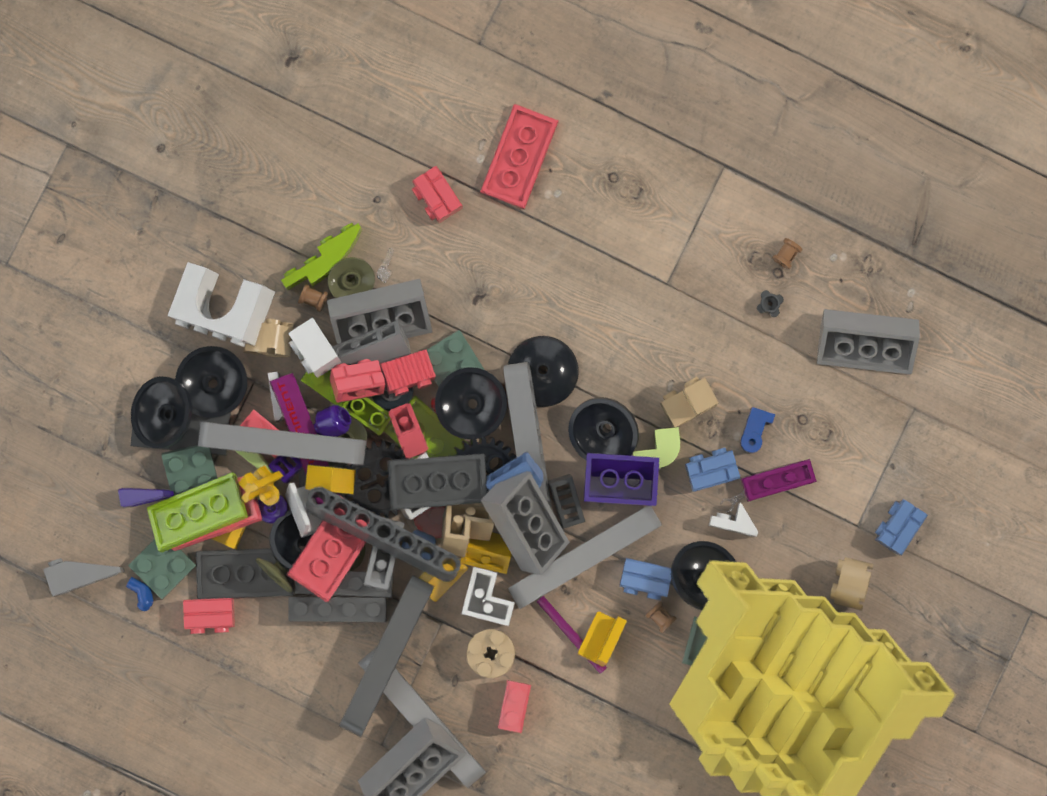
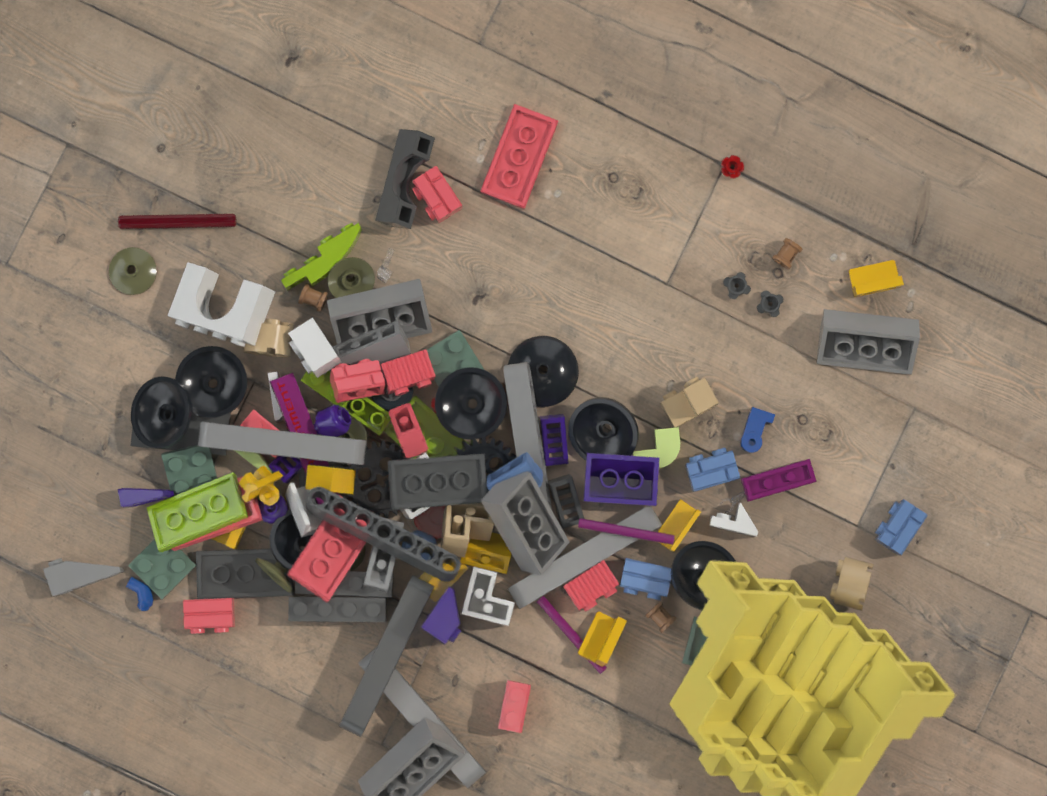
tan brick [467,629,515,678] -> none
none -> olive dish [109,247,157,295]
none -> dark red axle [118,214,237,229]
none -> dark grey arch [375,129,435,229]
none -> dark purple slope [421,587,462,644]
none -> dark purple slope [540,414,569,466]
none -> coral brick [563,560,619,612]
none -> magenta bar [578,518,675,545]
none -> yellow panel [658,499,701,552]
none -> red plate [721,155,744,179]
none -> dark grey plate [723,272,751,300]
none -> yellow panel [848,260,904,298]

